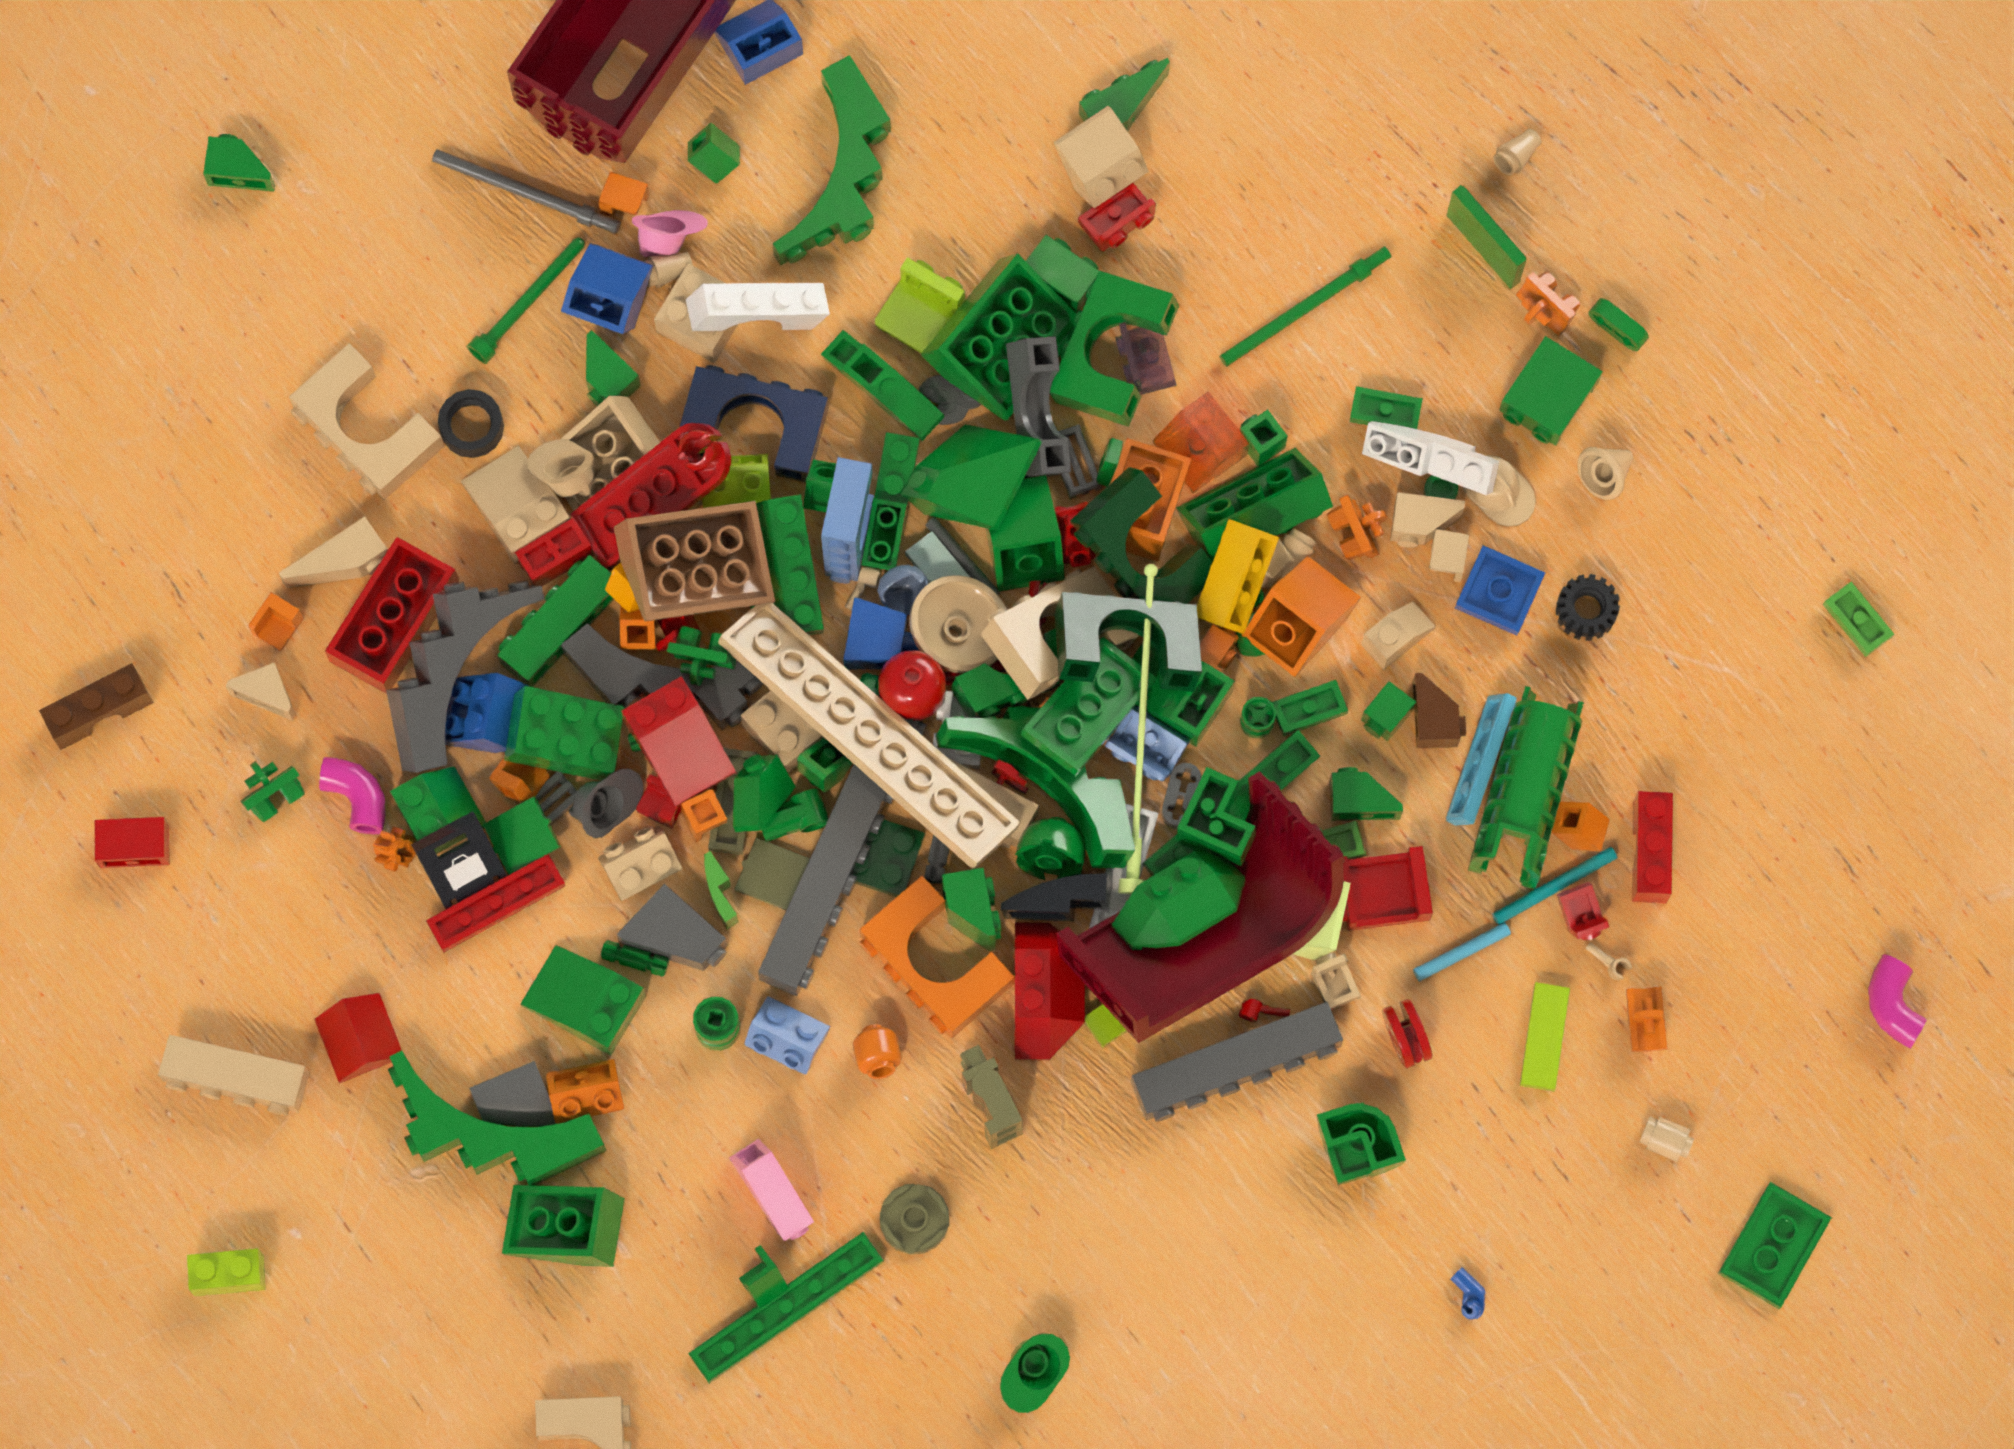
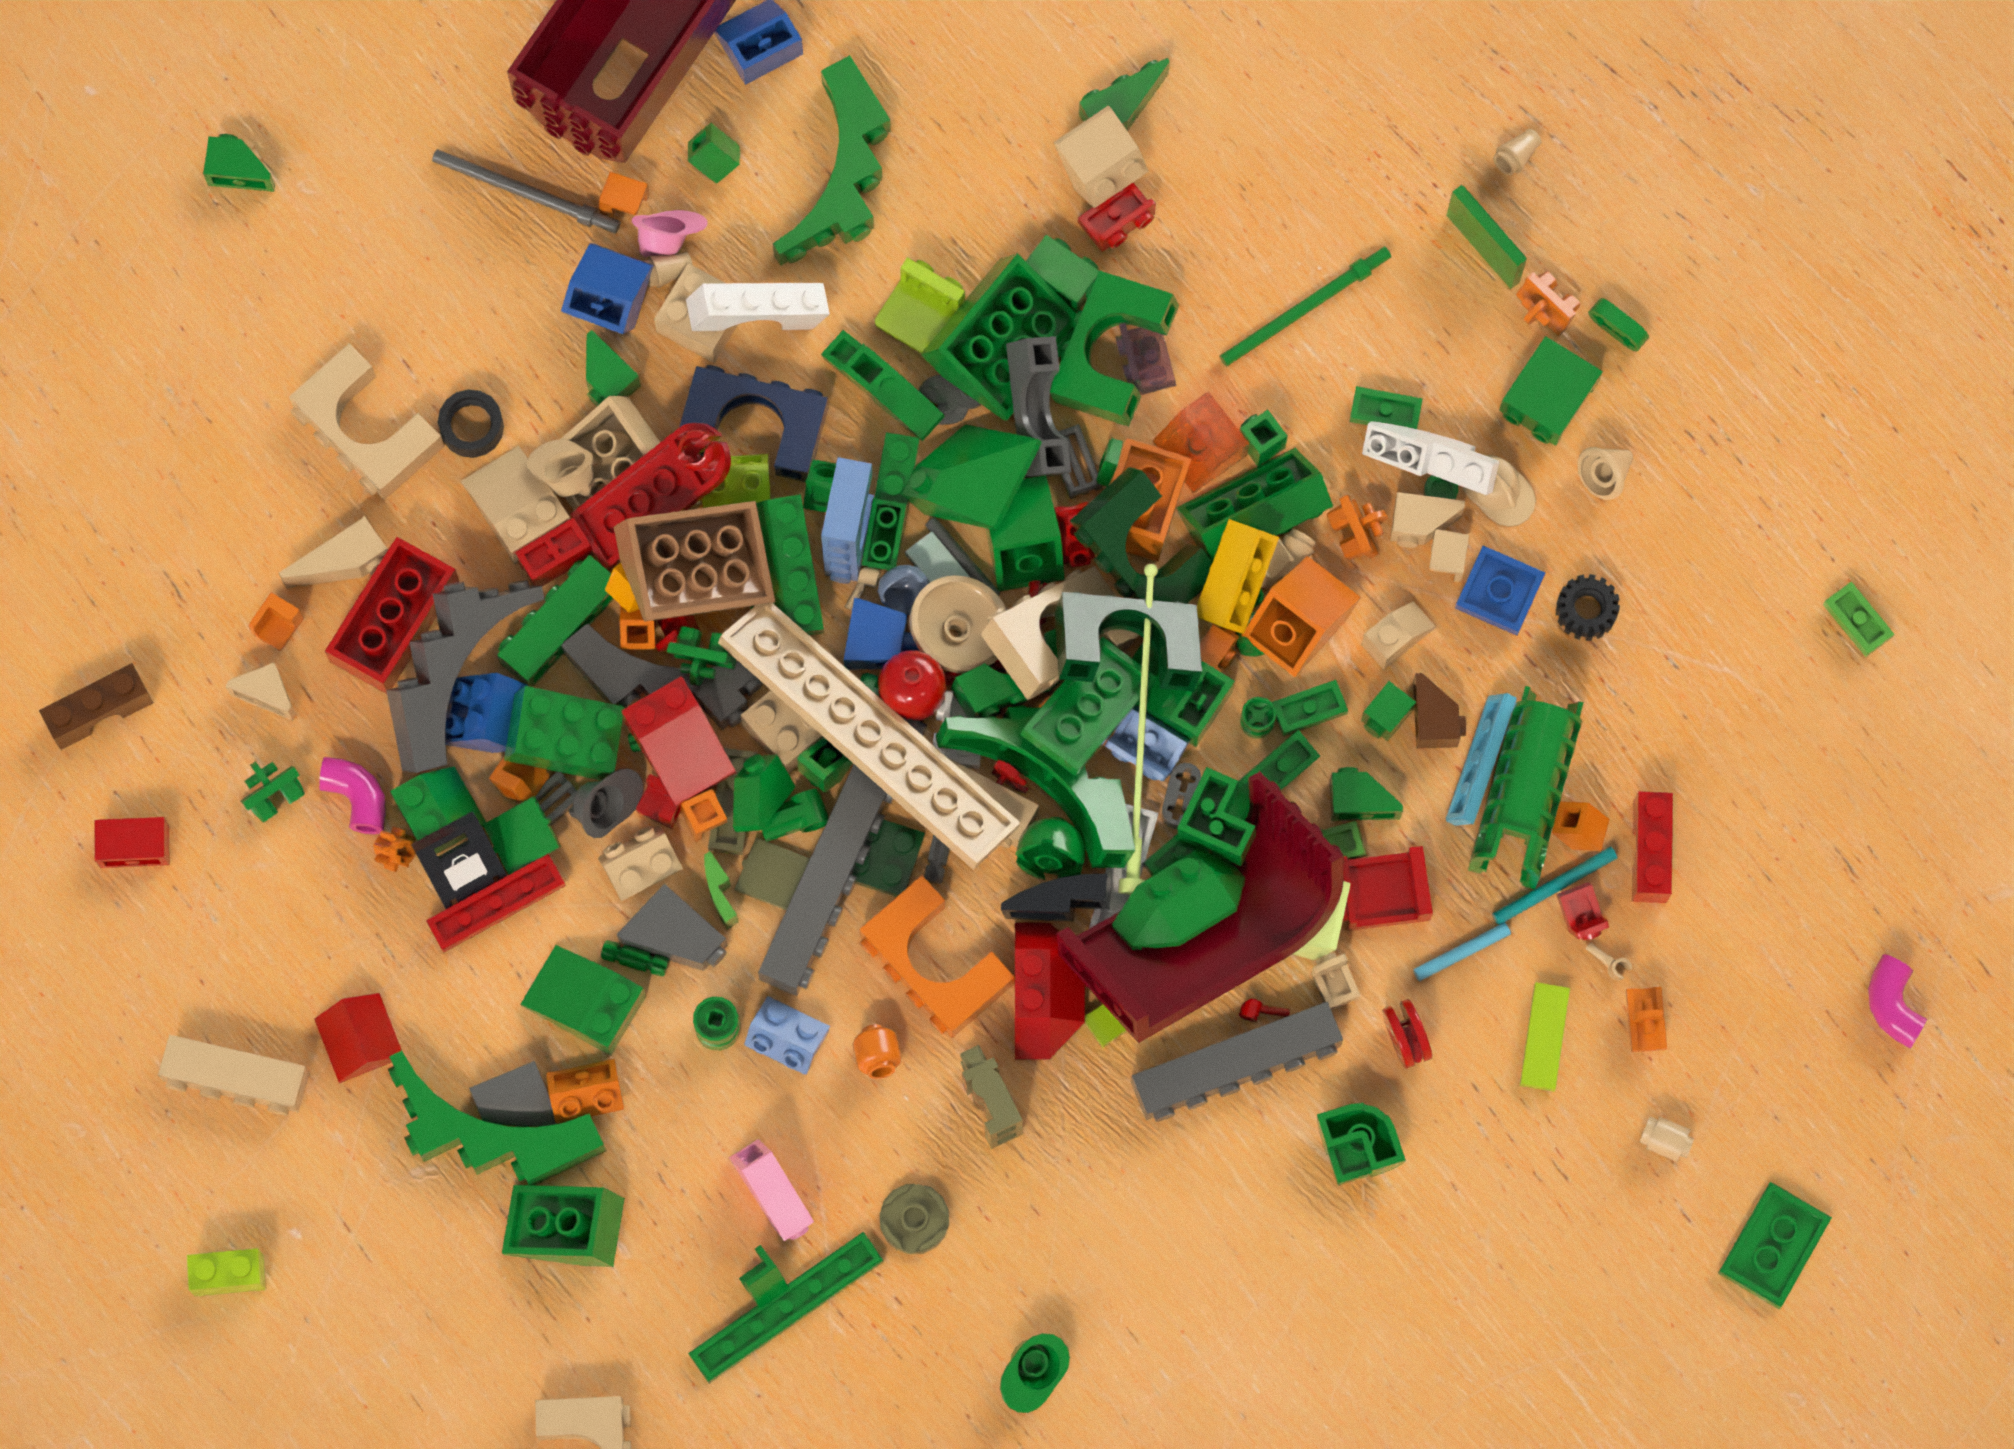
green piece [466,237,585,364] -> none
green slope [942,868,1001,951] -> none
blue arm [1450,1267,1485,1320] -> none

